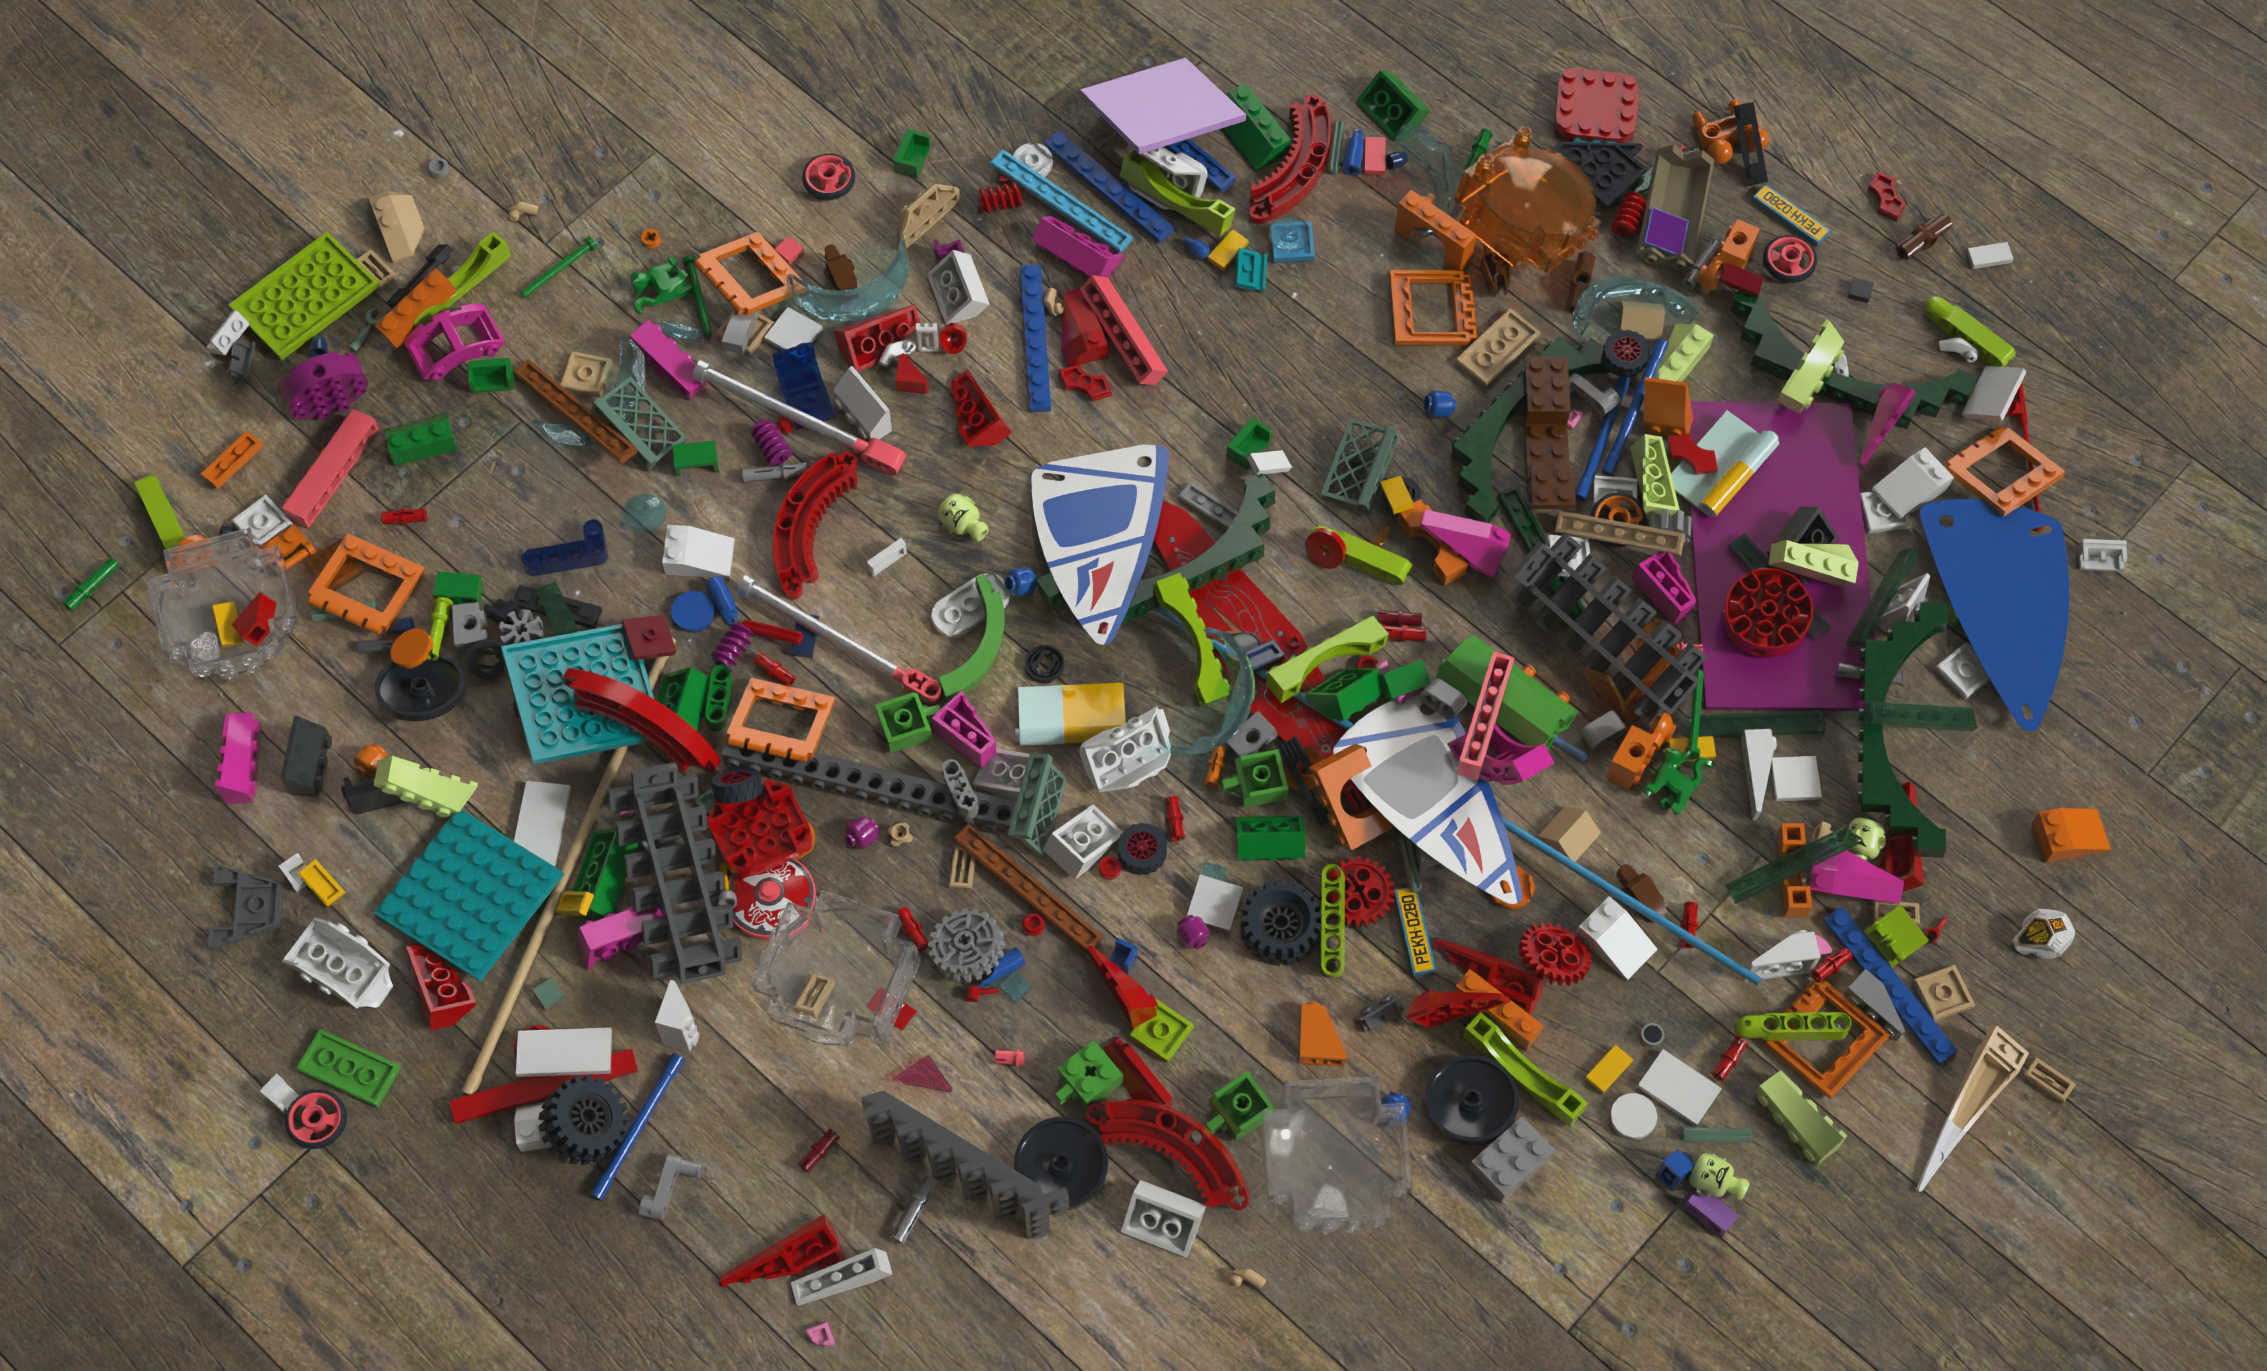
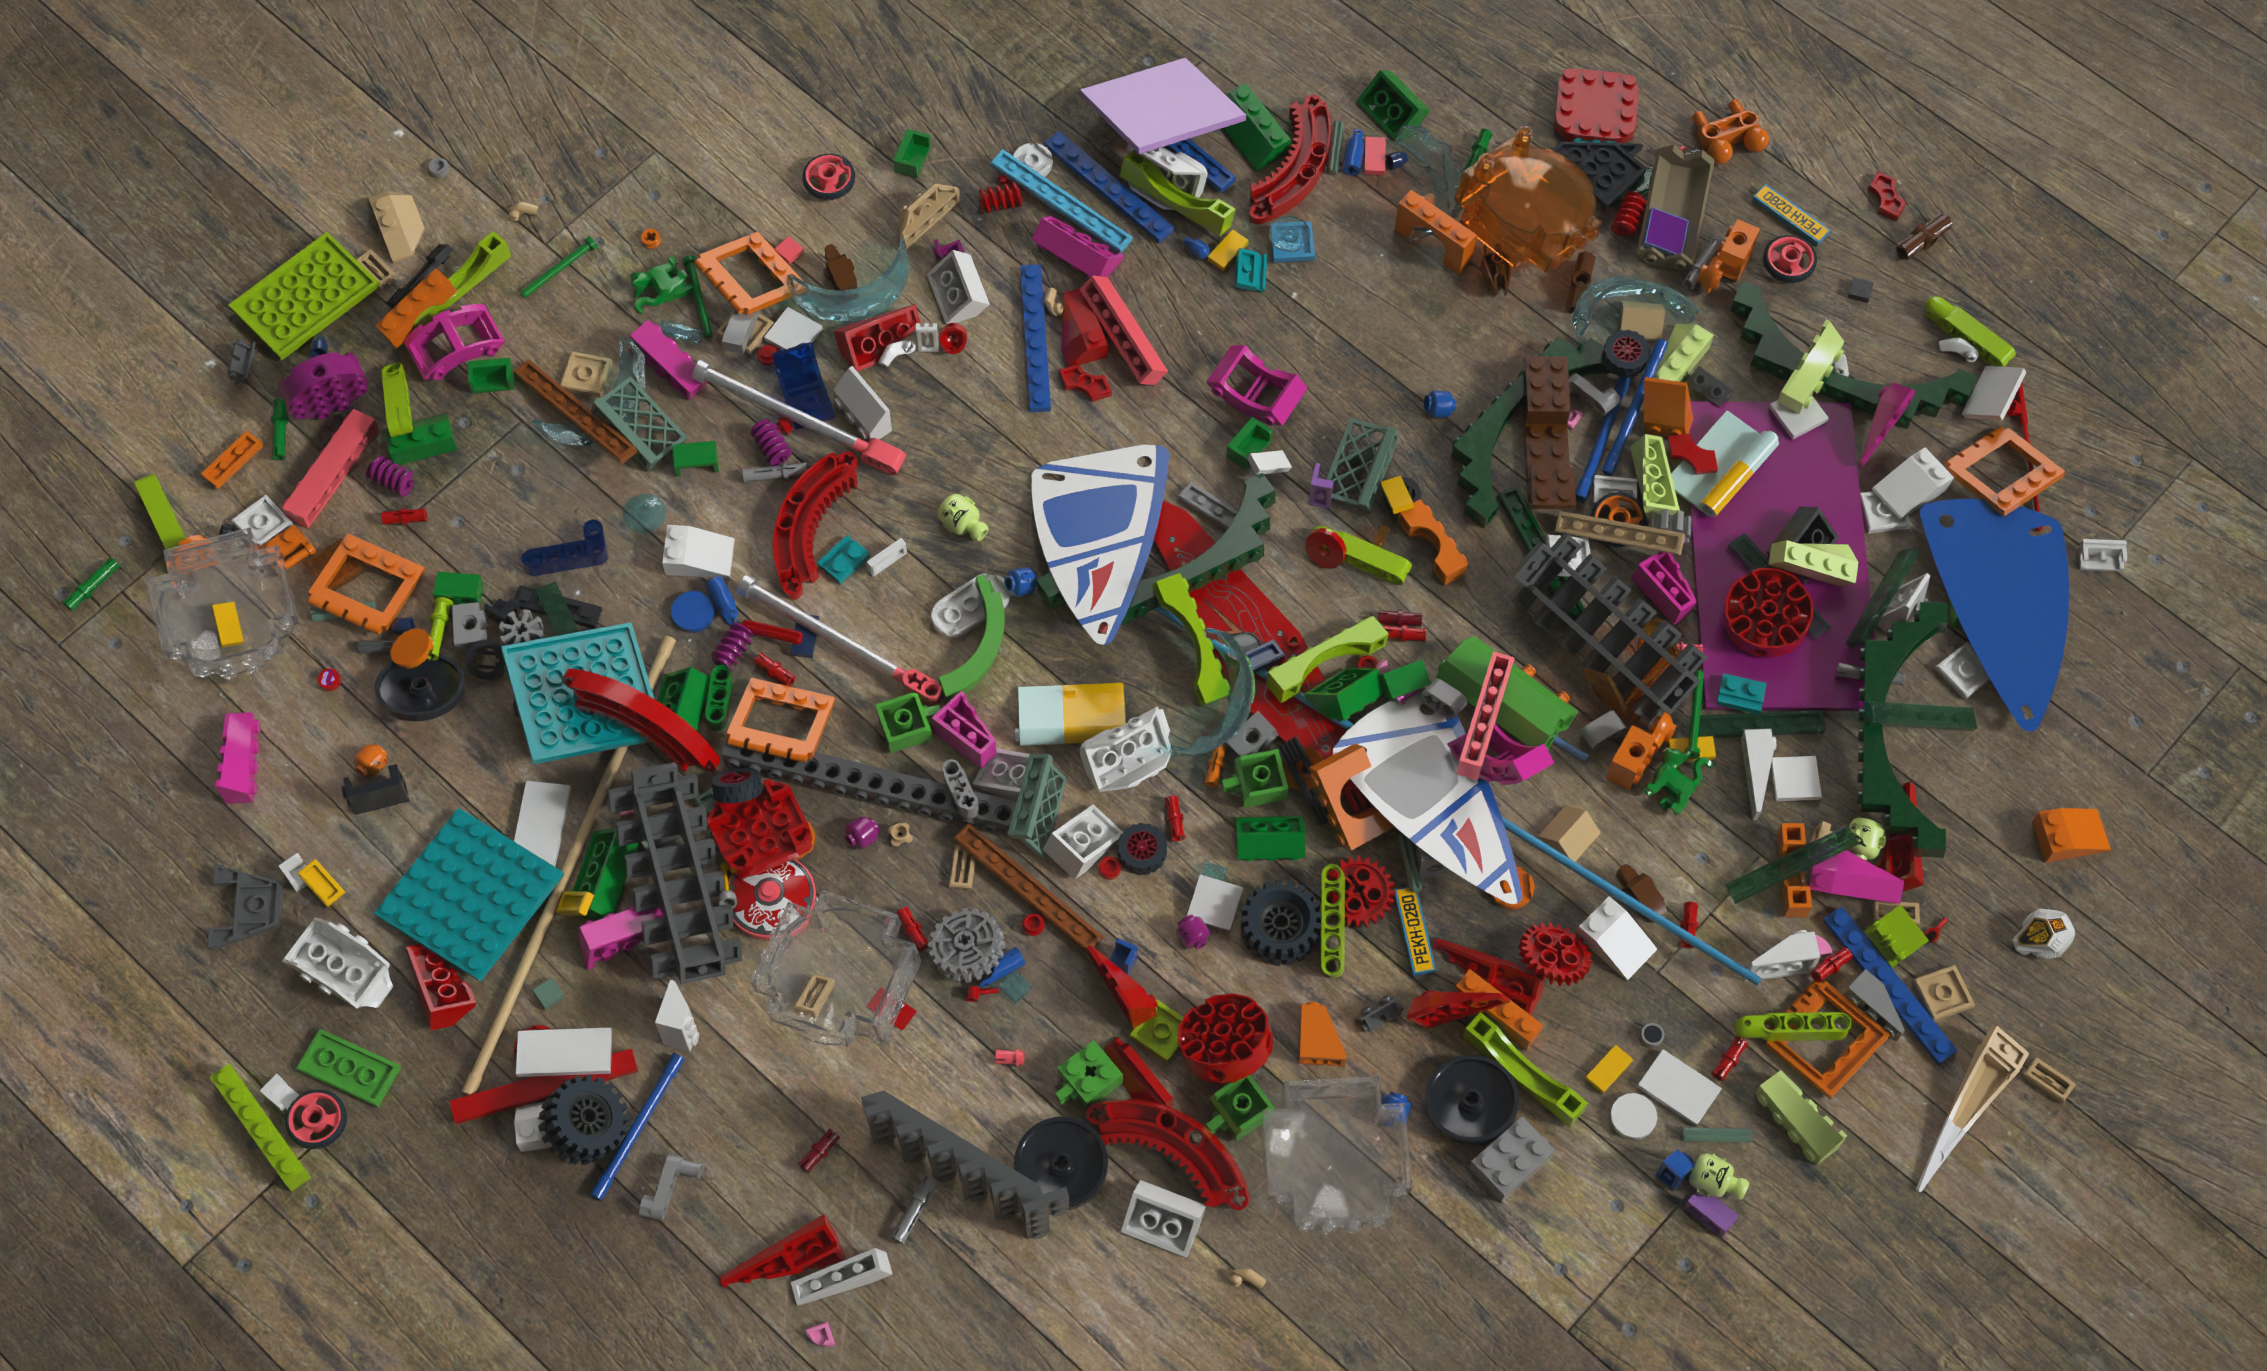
white bracket [206,311,250,355] -> none
red slope [231,592,277,647] -> none
pearl dark grey slope [281,716,332,797] -> none
sand green piece [349,308,383,352] -> none
yellowish green wedge [374,756,478,817] -> none
dark red plate [621,614,676,661] -> none
clear pink tile [893,1055,953,1093] -> none
red slope [895,353,929,394] -> none
red wedge [951,369,1012,447] -> none
black piece [1025,645,1064,684] -> none
orange hinge [1389,270,1477,346] -> none
dark pink wedge [1420,510,1511,578] -> none
tan tile [1455,308,1541,388] -> none
dark red tile [1719,262,1763,298] -> none
black container [1733,102,1768,186] -> none
white tile [1966,242,2013,269] -> none
none -> lime arch [210,1063,312,1192]
none -> green pin [271,398,288,461]
none -> red tile [317,668,341,691]
none -> magenta piece [365,455,414,497]
none -> lime piece [382,363,413,437]
none -> red plate [757,345,778,366]
none -> teal plate [817,534,870,585]
none -> red brick [1178,993,1273,1083]
none -> dark pink window [1206,345,1308,426]
none -> medium lavender panel [1309,463,1334,509]
none -> dark grey hinge [1686,366,1732,407]
none -> teal plate [1716,673,1767,715]
none -> white tile [1769,396,1829,440]

